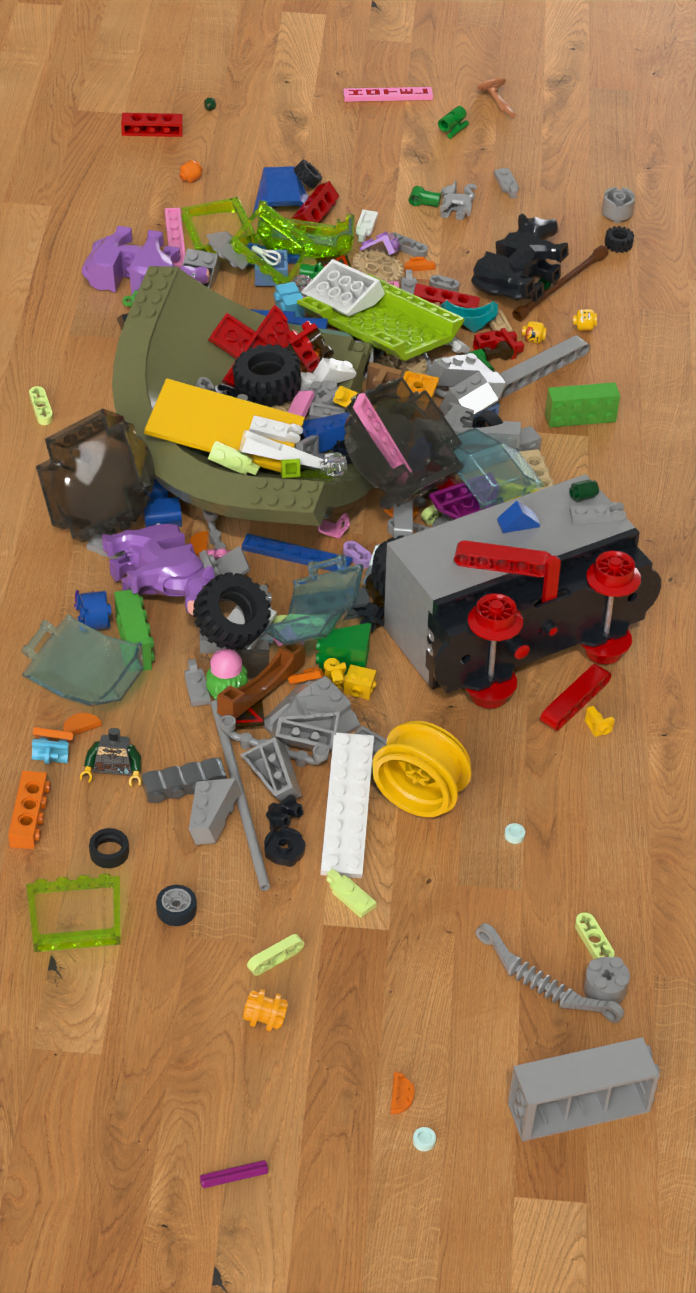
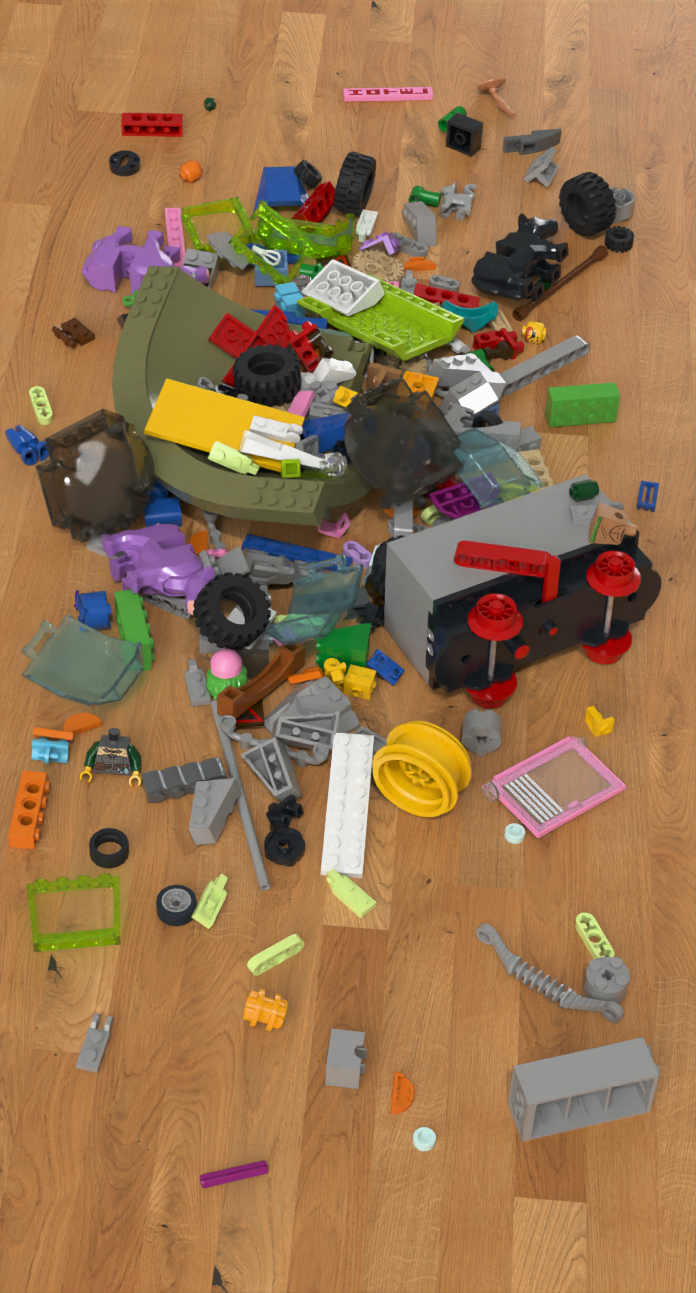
bright pink tile [353,393,412,485] -> none
light grey hinge [494,168,519,199] -> none
blue slope [497,501,540,533] -> none
red beam [540,663,612,731] -> none
yellow head [573,309,597,331] -> none
none -> blue piece [5,425,52,465]
none -> reddish brown plate [52,318,95,348]
none -> light grey hinge [76,1013,114,1073]
none -> black piece [109,150,140,176]
none -> light grey beam [143,595,191,619]
none -> yellowish green hinge [191,873,228,929]
none -> light grey wedge [244,548,325,585]
none -> light grey piece [325,1028,367,1089]
none -> black tyre [334,151,376,216]
none -> blue hips [366,649,405,686]
none -> light grey wedge [402,201,436,247]
none -> black brick [446,113,483,157]
none -> light grey brick [461,709,502,756]
none -> clear door [482,736,626,838]
none -> dark grey slope [502,129,562,155]
none -> light grey bracket [523,146,559,187]
none -> black tyre [559,172,617,237]
none -> medium nougat torso [588,503,637,545]
none -> blue tile [637,480,659,512]

